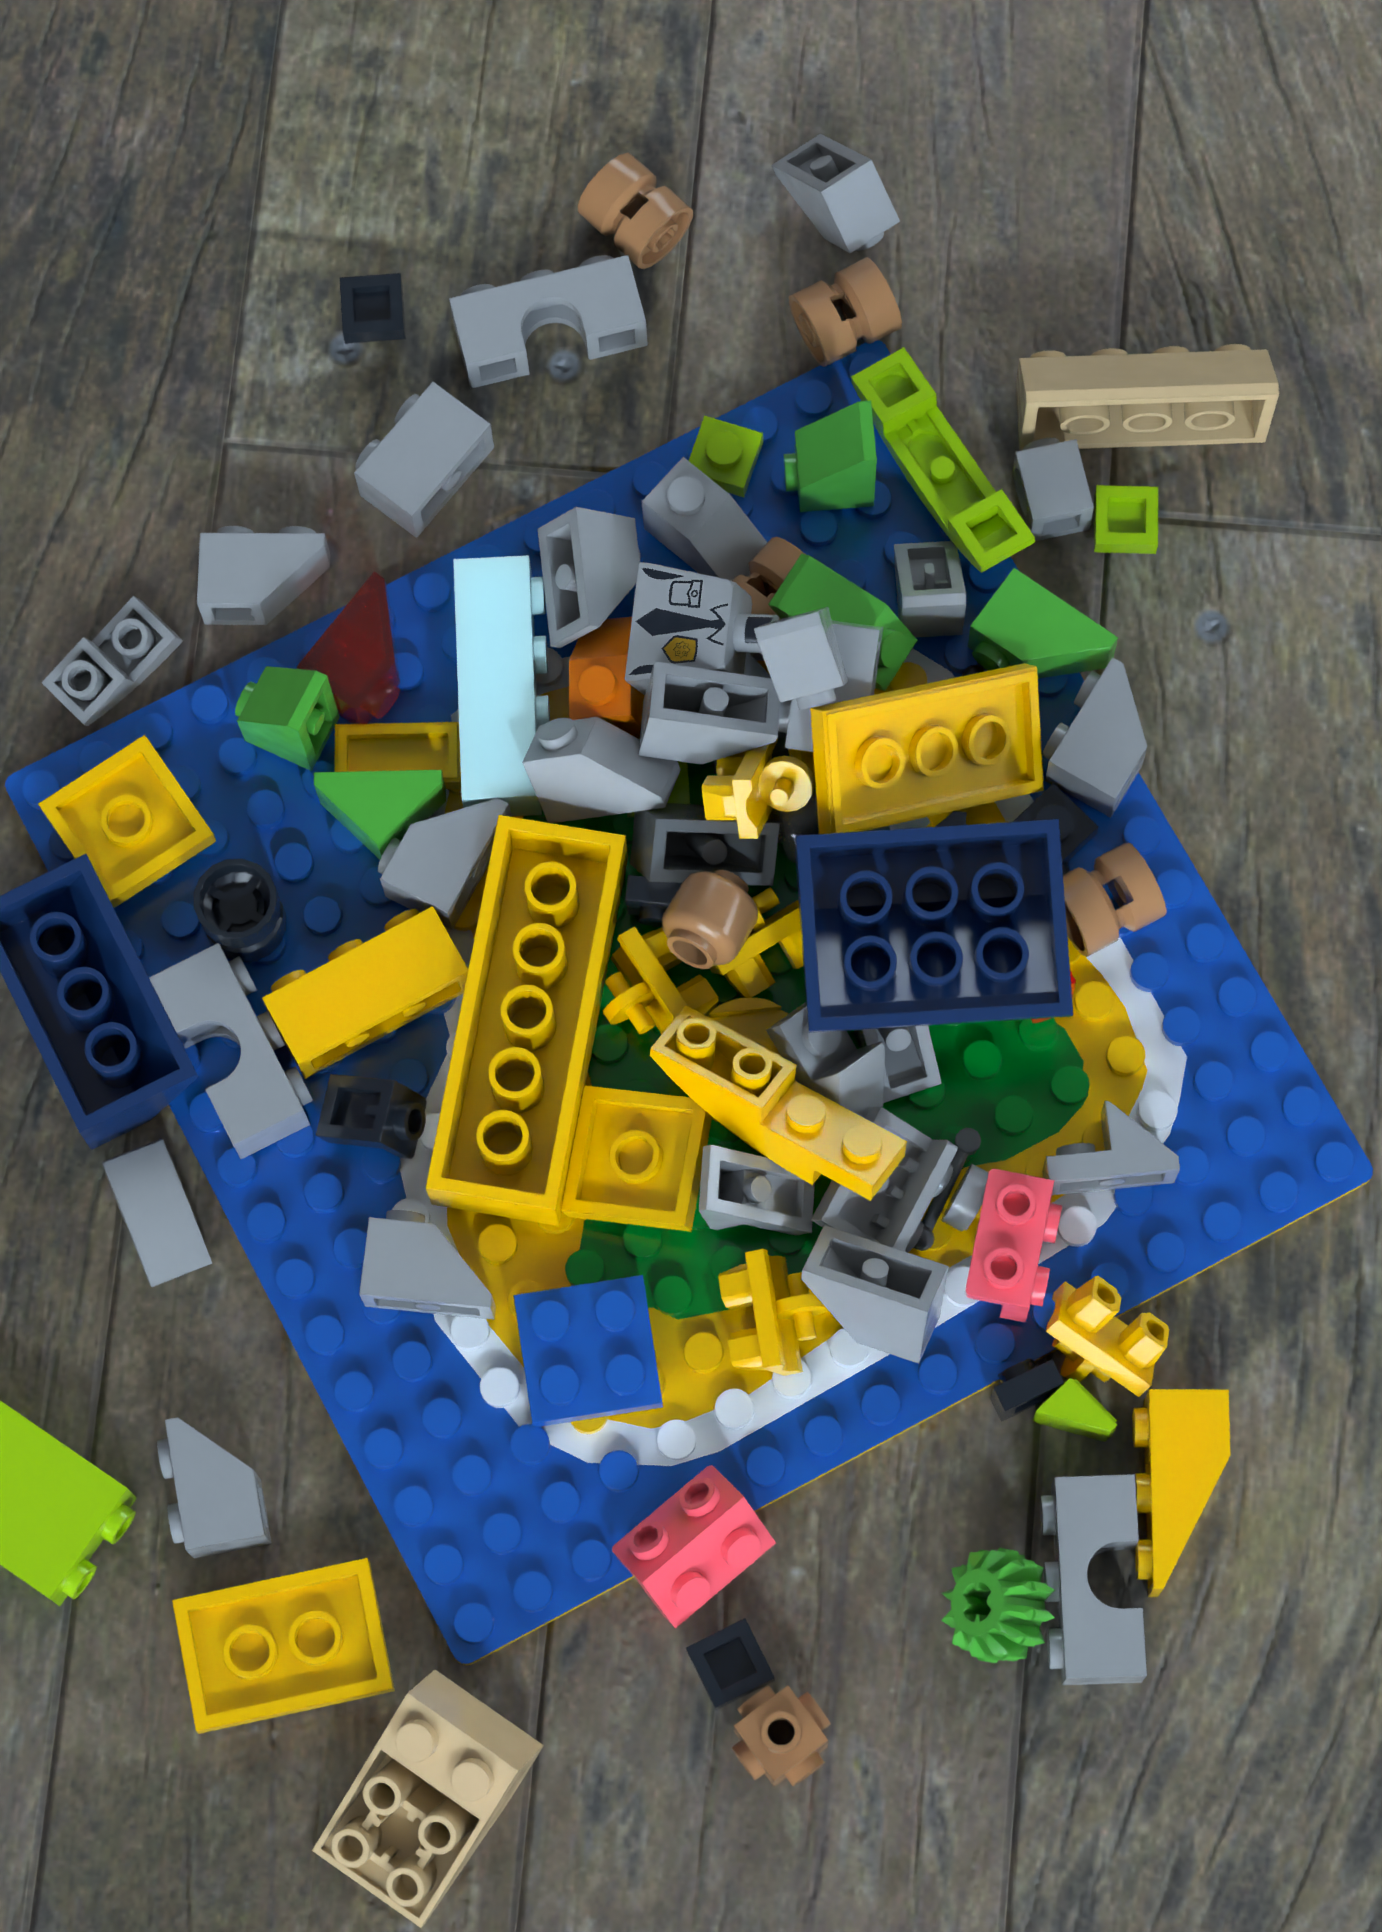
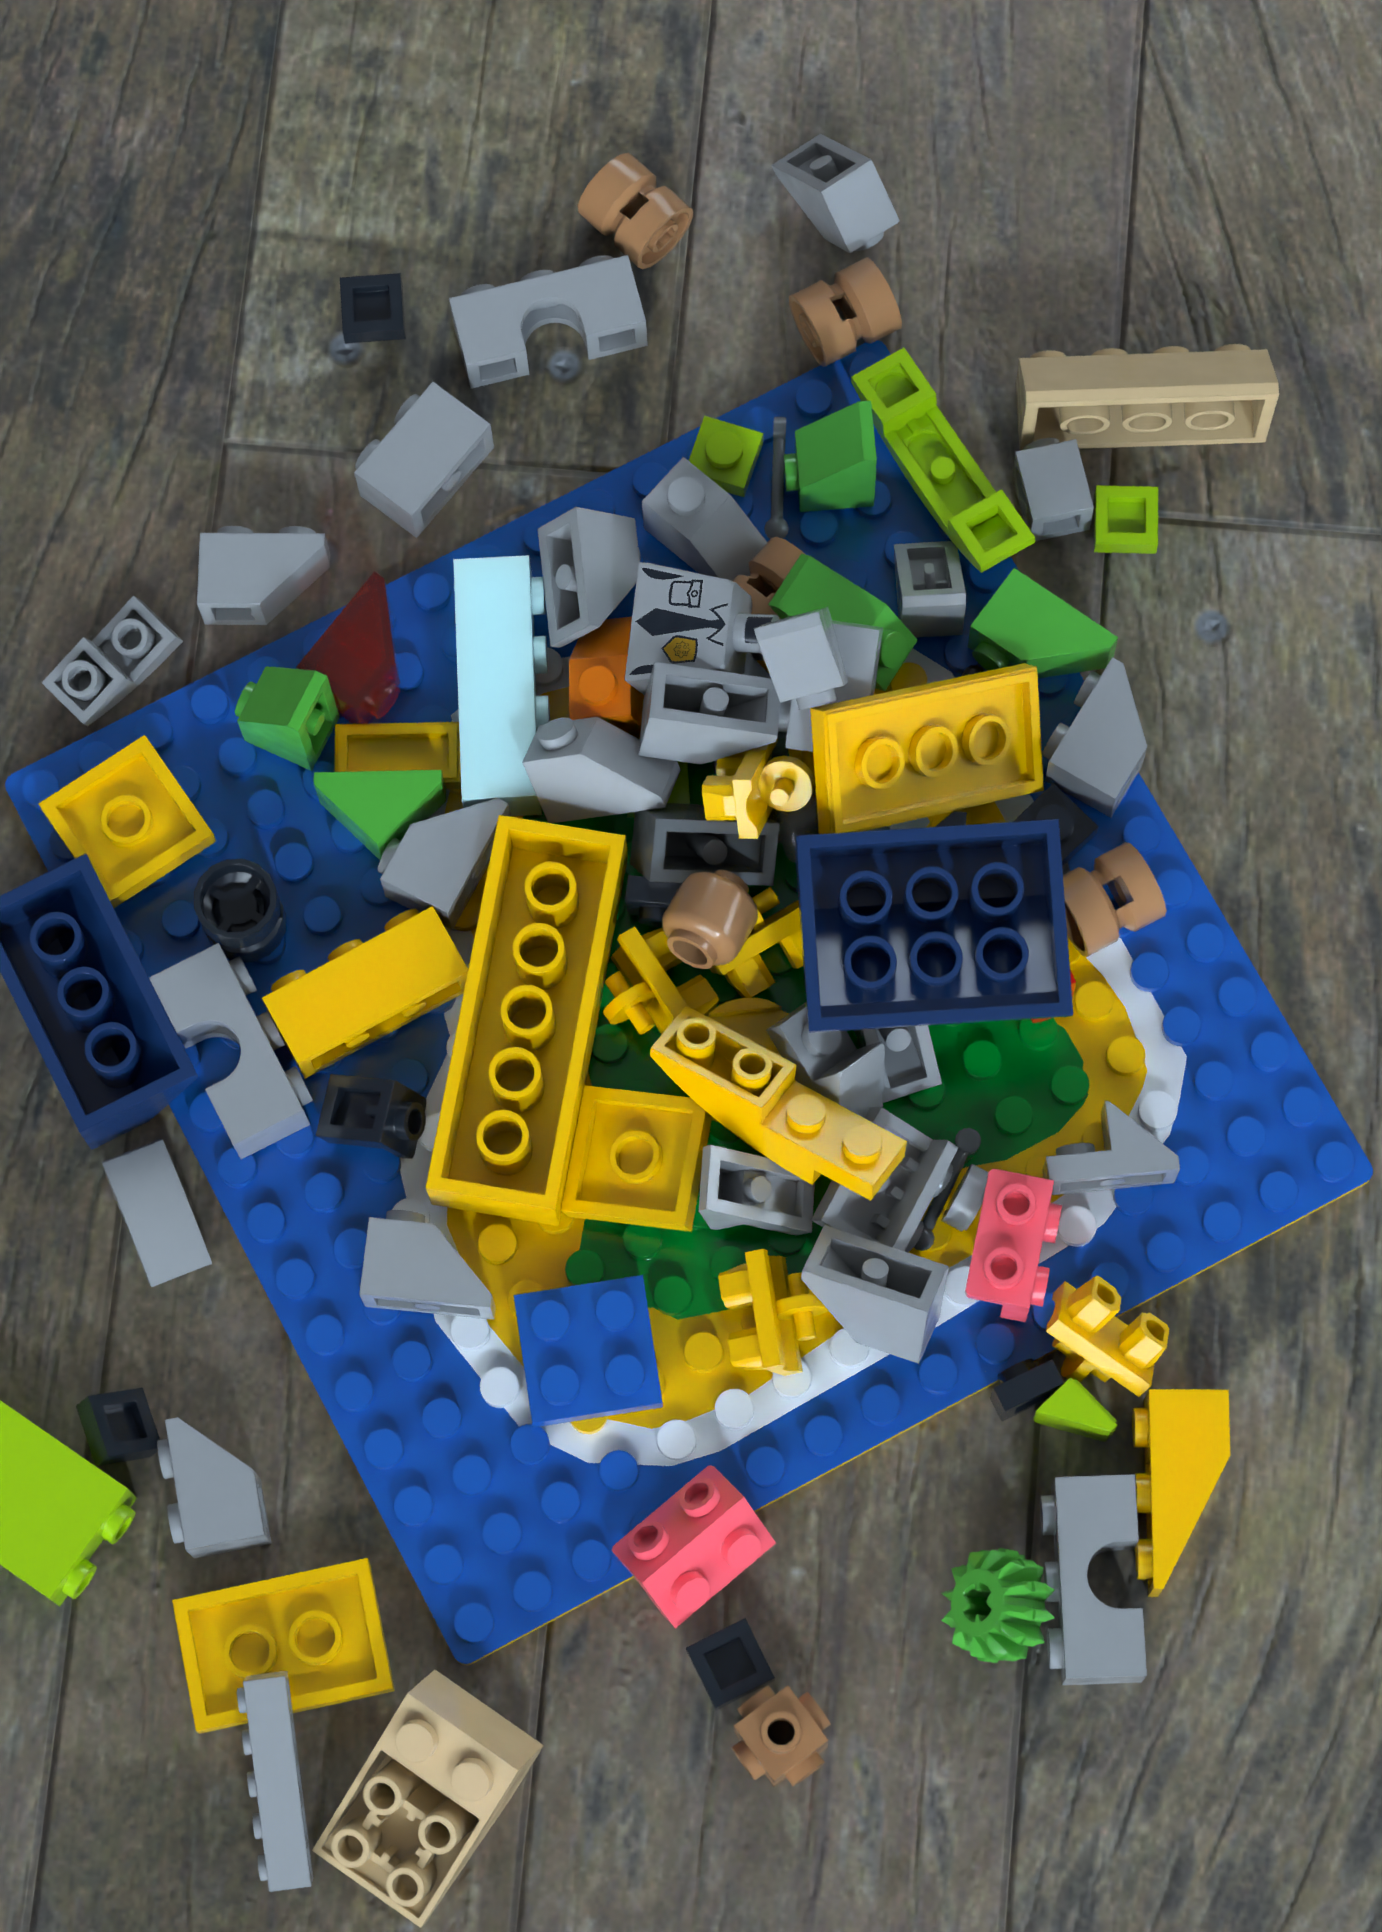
none -> black plate [76,1387,160,1466]
none -> light grey piece [237,1670,313,1892]
none -> dark grey hinge [764,417,789,539]

